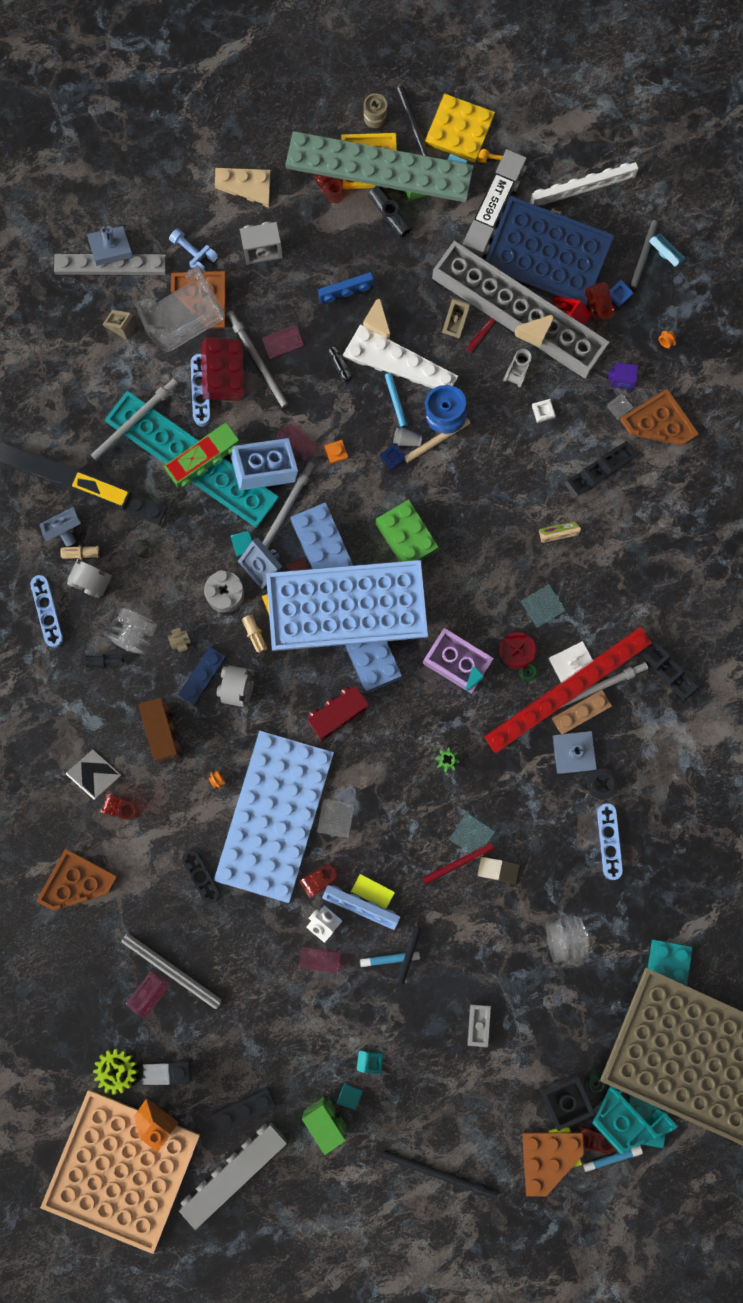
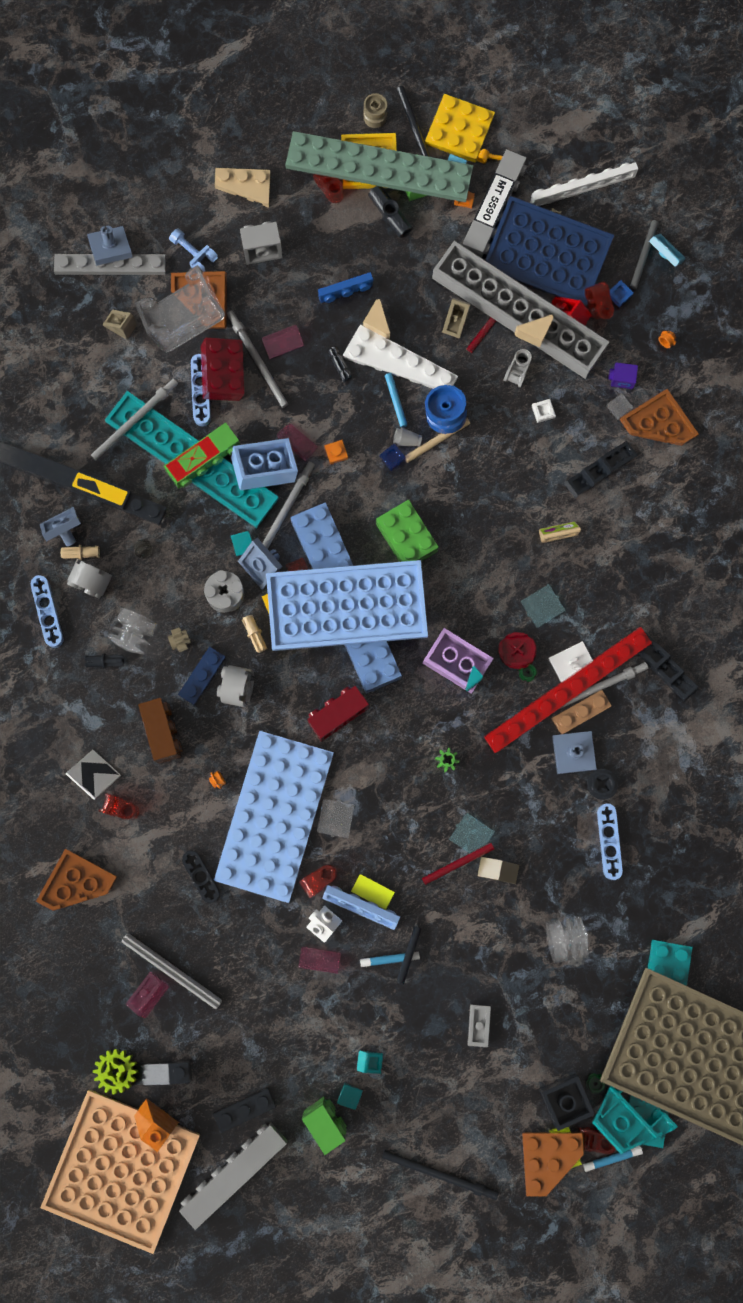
none -> orange plate [454,191,475,208]

